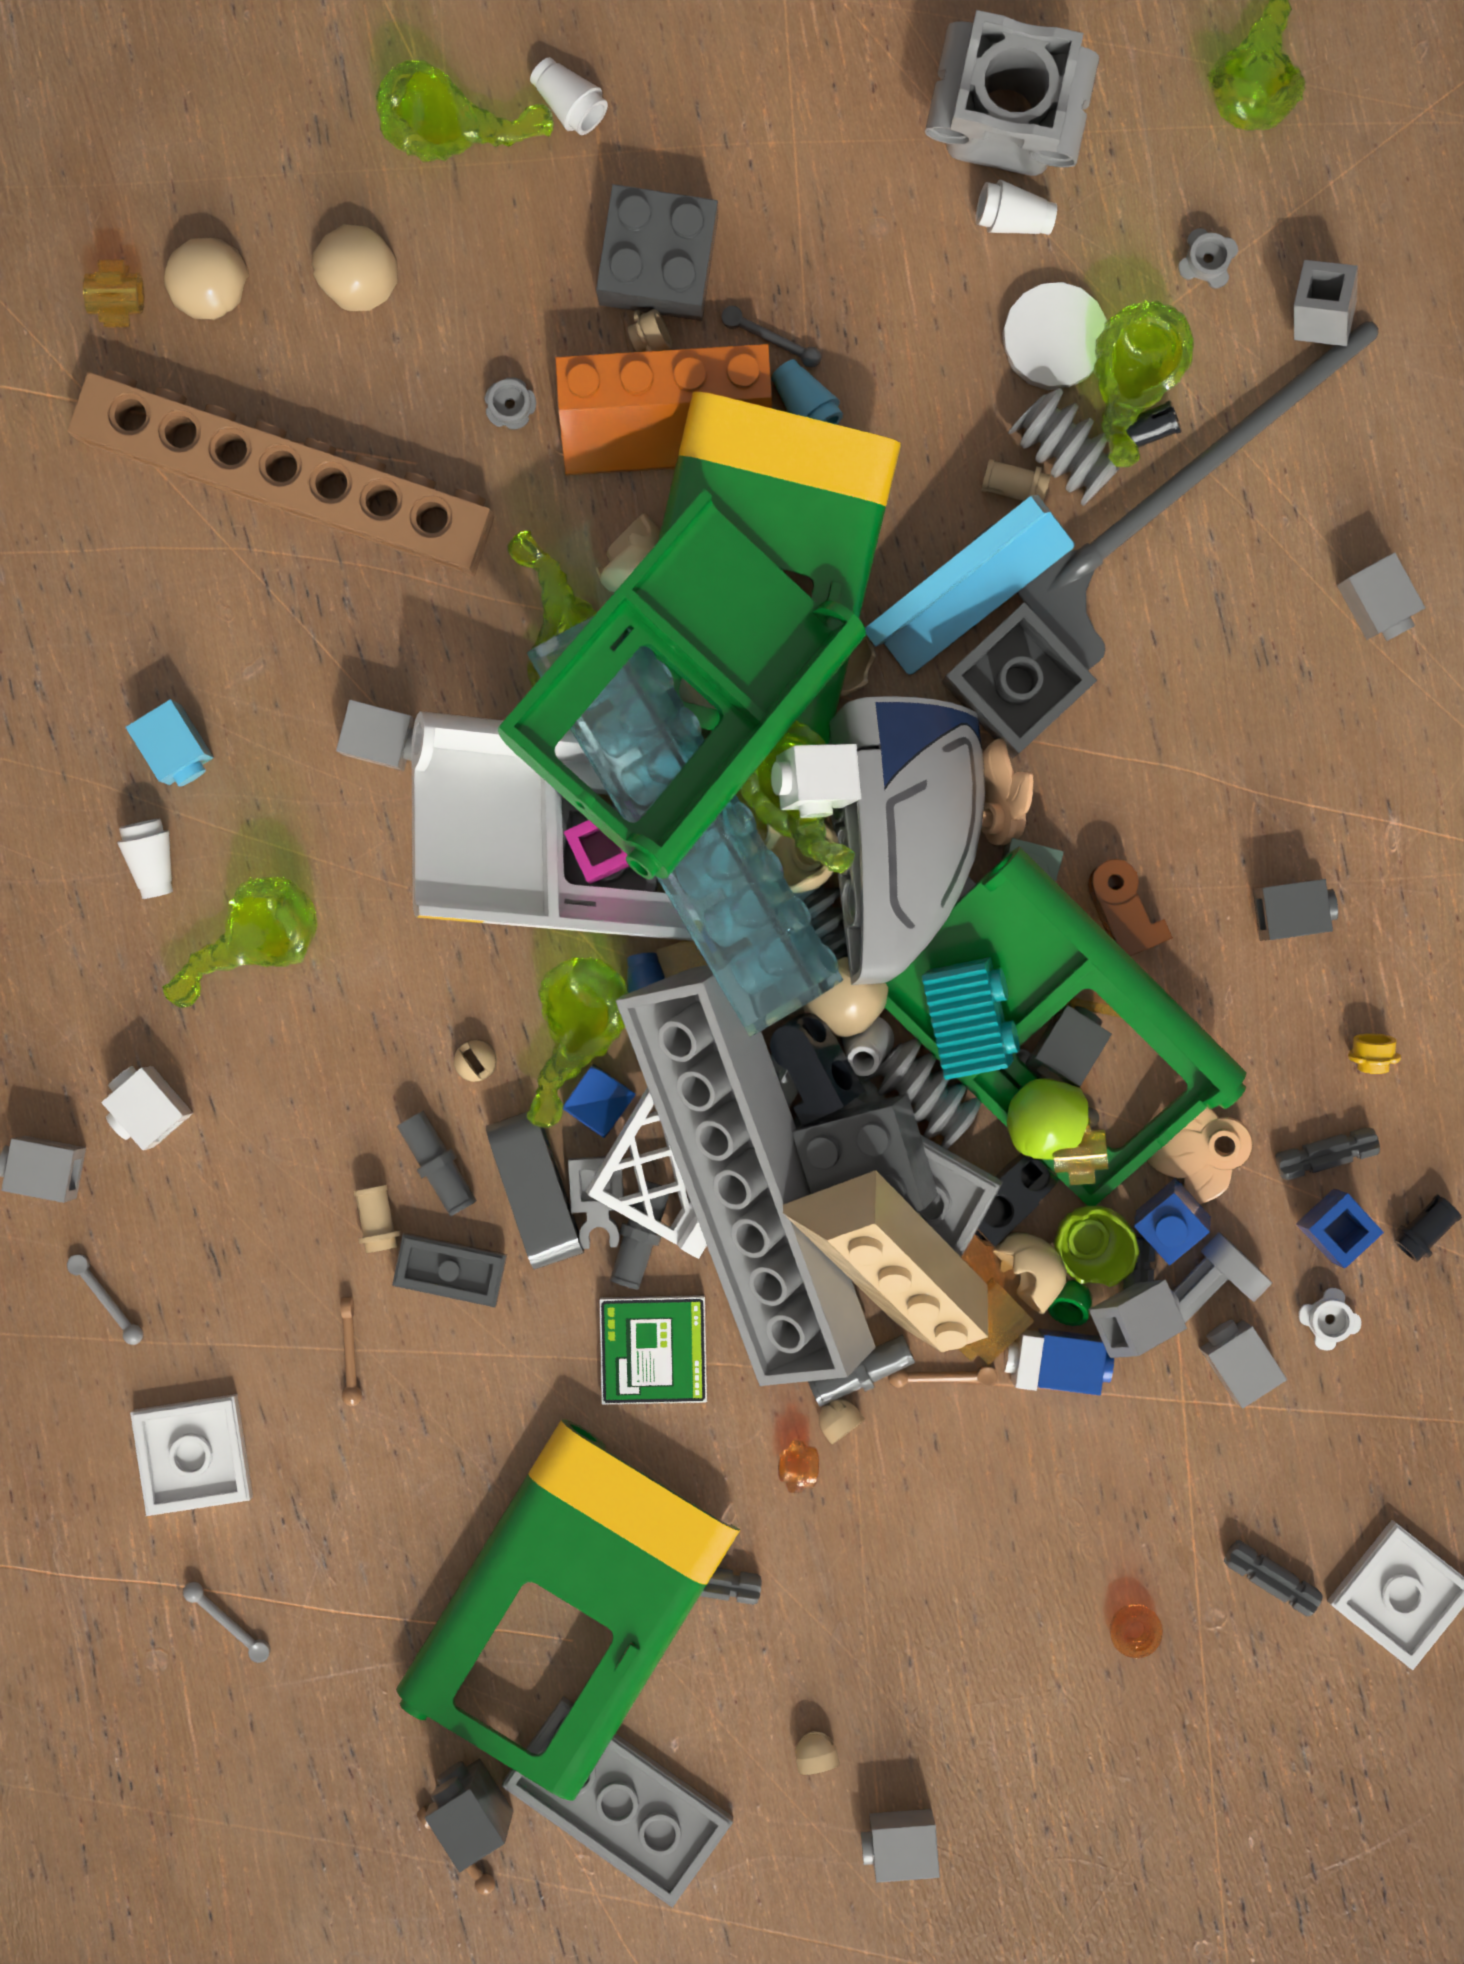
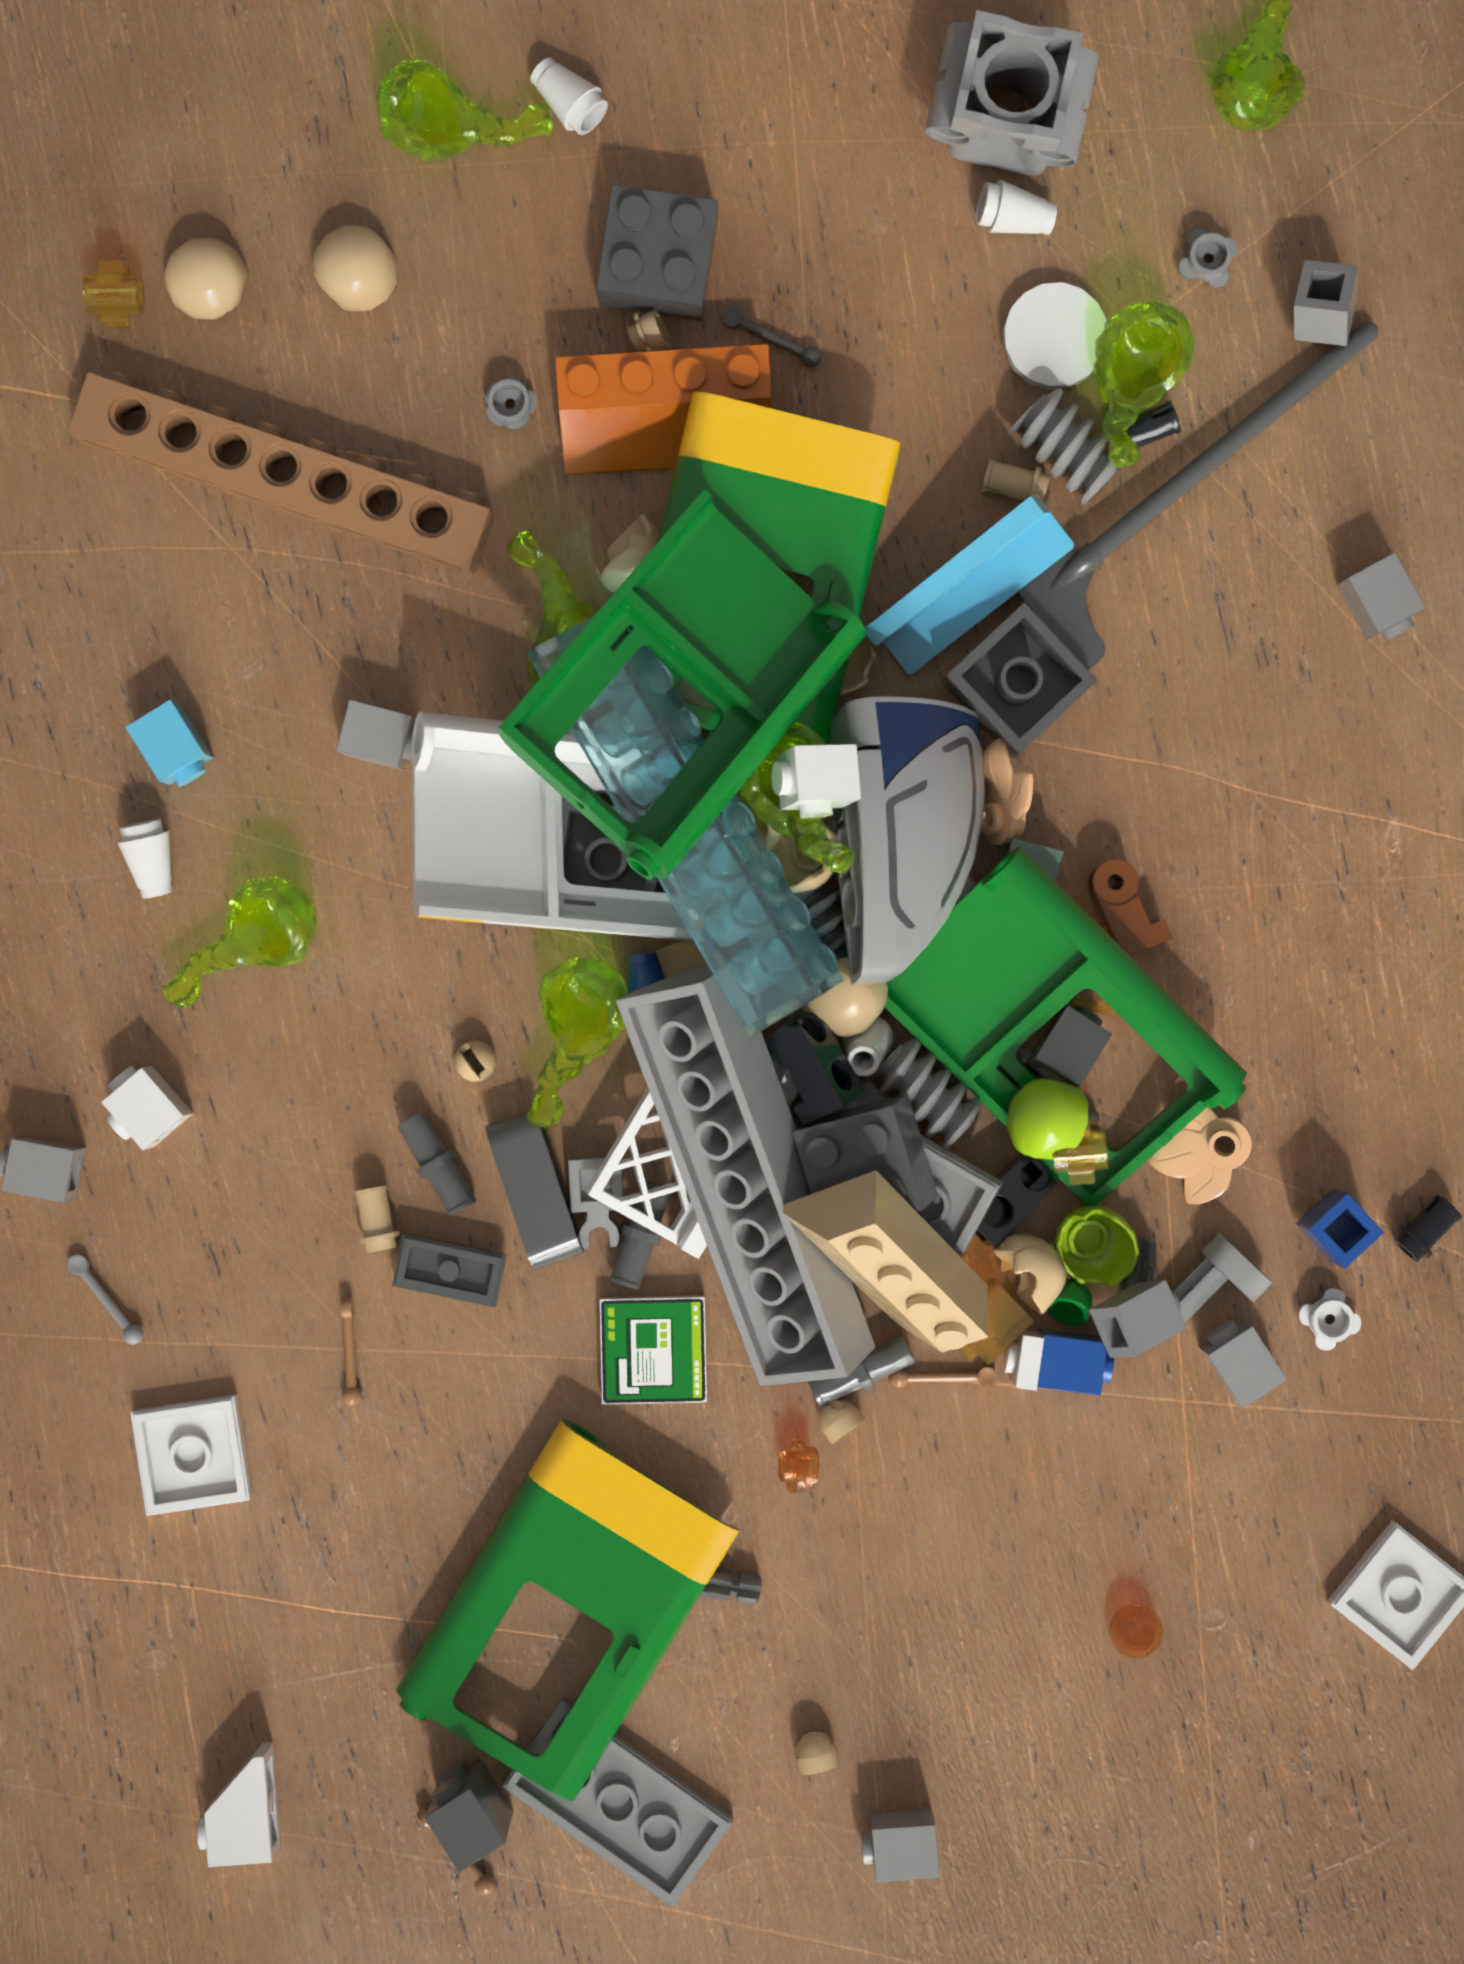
light grey hinge [183,1582,271,1663] -> none
blue slope [562,1064,636,1138] -> none
dark pink brick [564,820,629,885] -> none
medium azure cone [771,359,843,425] -> none
teal brick [922,957,1020,1080] -> none
blue brick [1134,1178,1211,1266] -> none
dark grey axle [1224,1540,1323,1616] -> none
dark grey brick [1253,879,1338,941] -> none
dark grey axle [1275,1127,1380,1180] -> none
yellow plate [1348,1033,1401,1074] -> none
none -> white slope [197,1742,280,1867]

